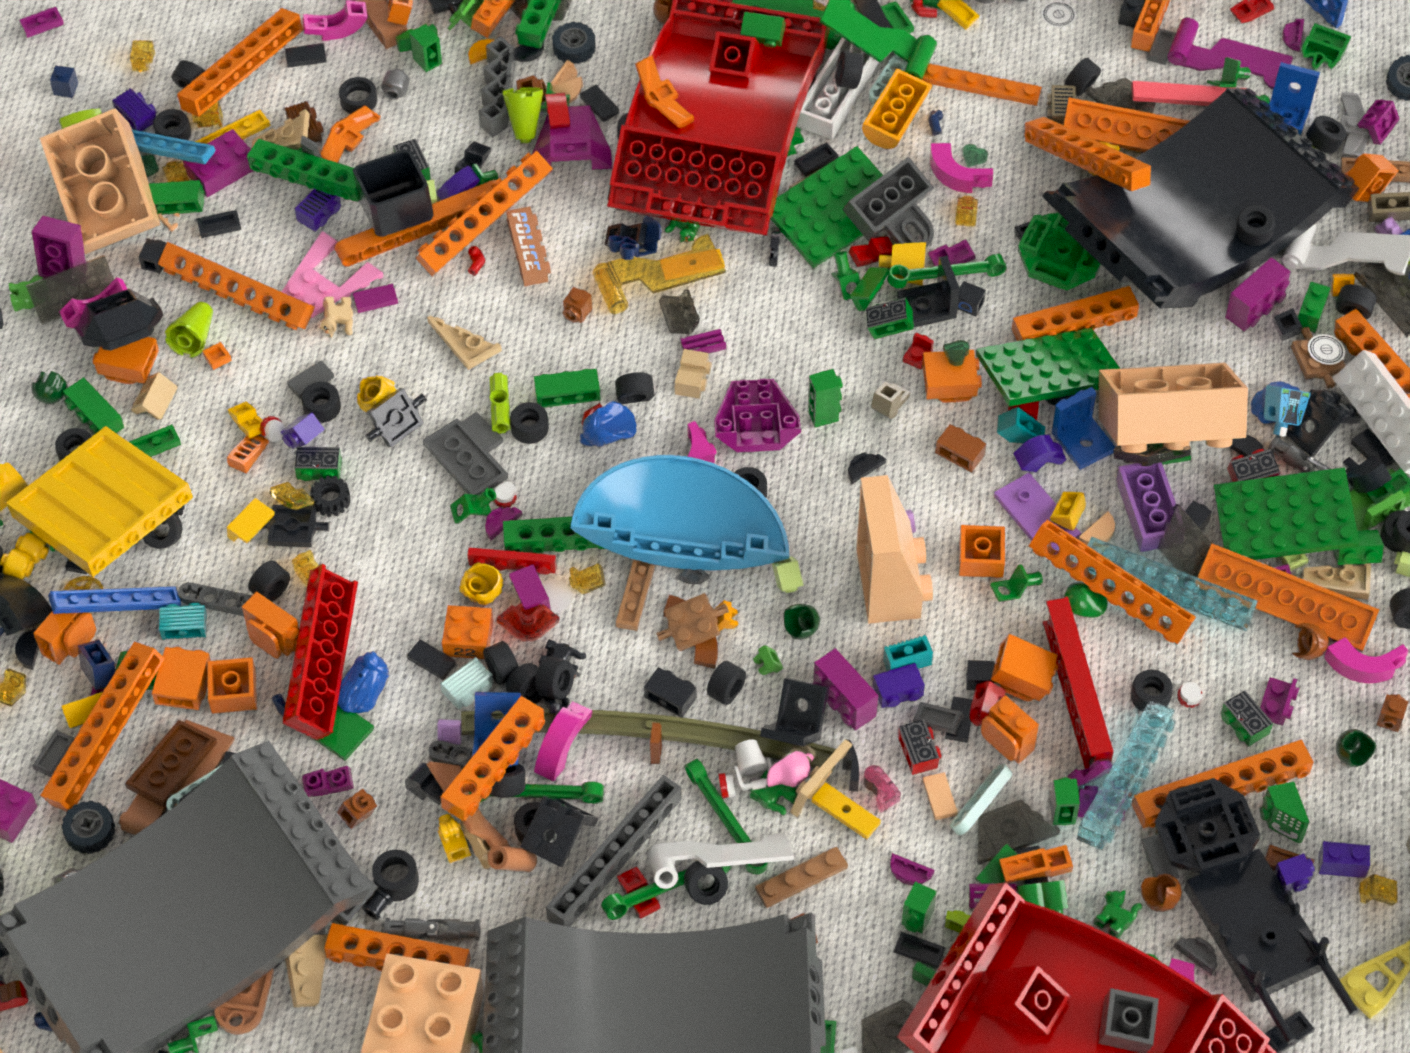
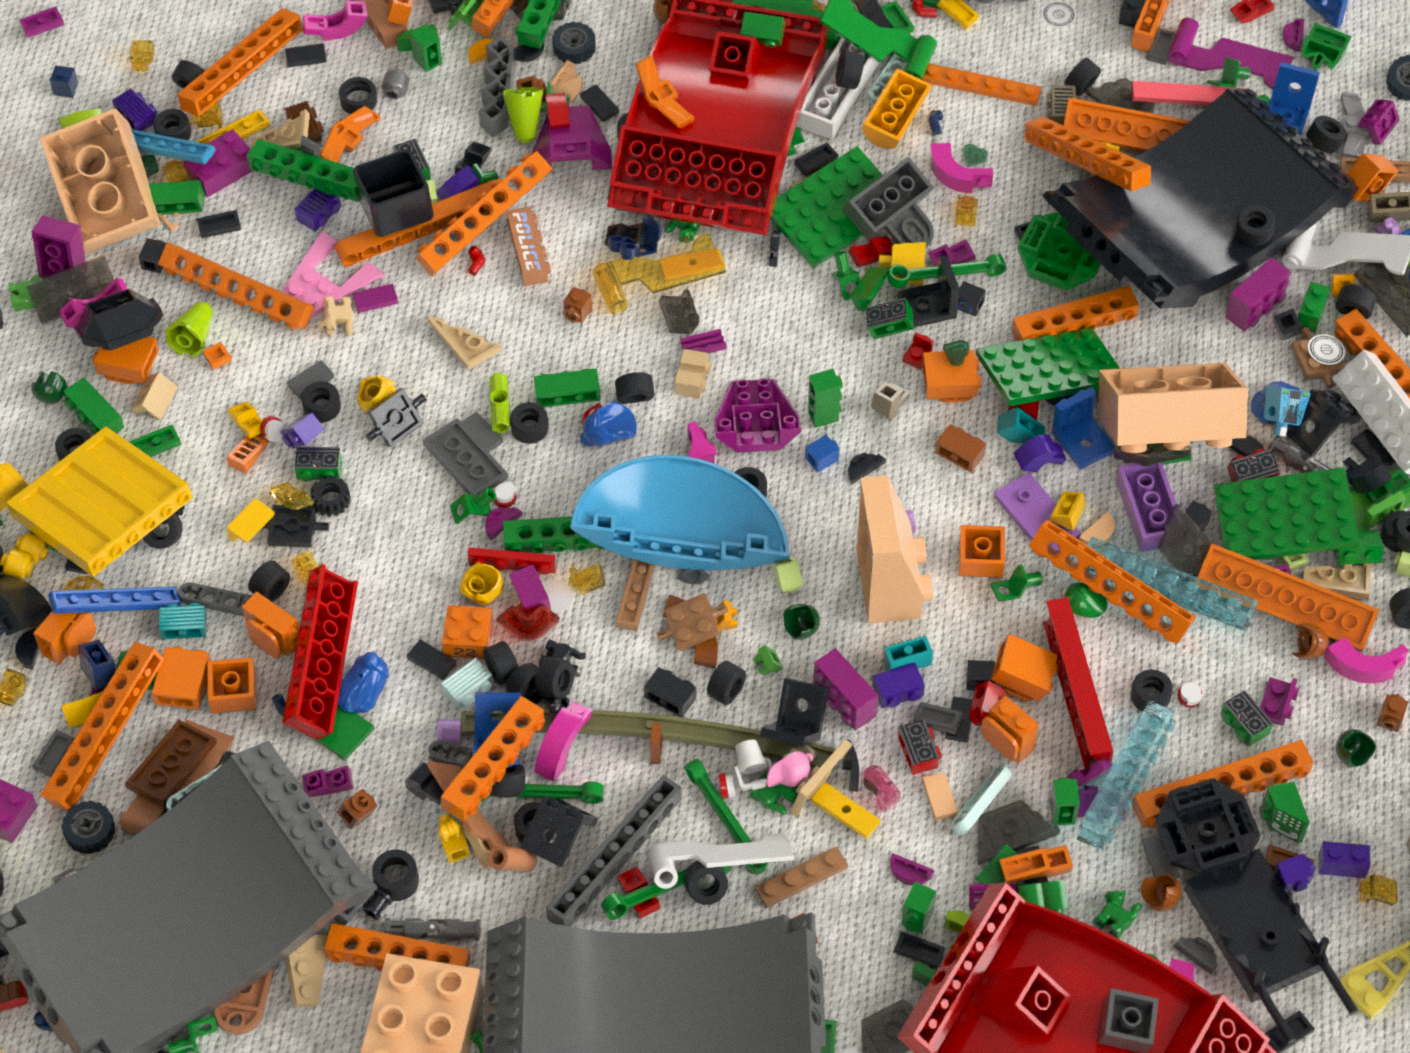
none -> blue brick [805,435,840,473]

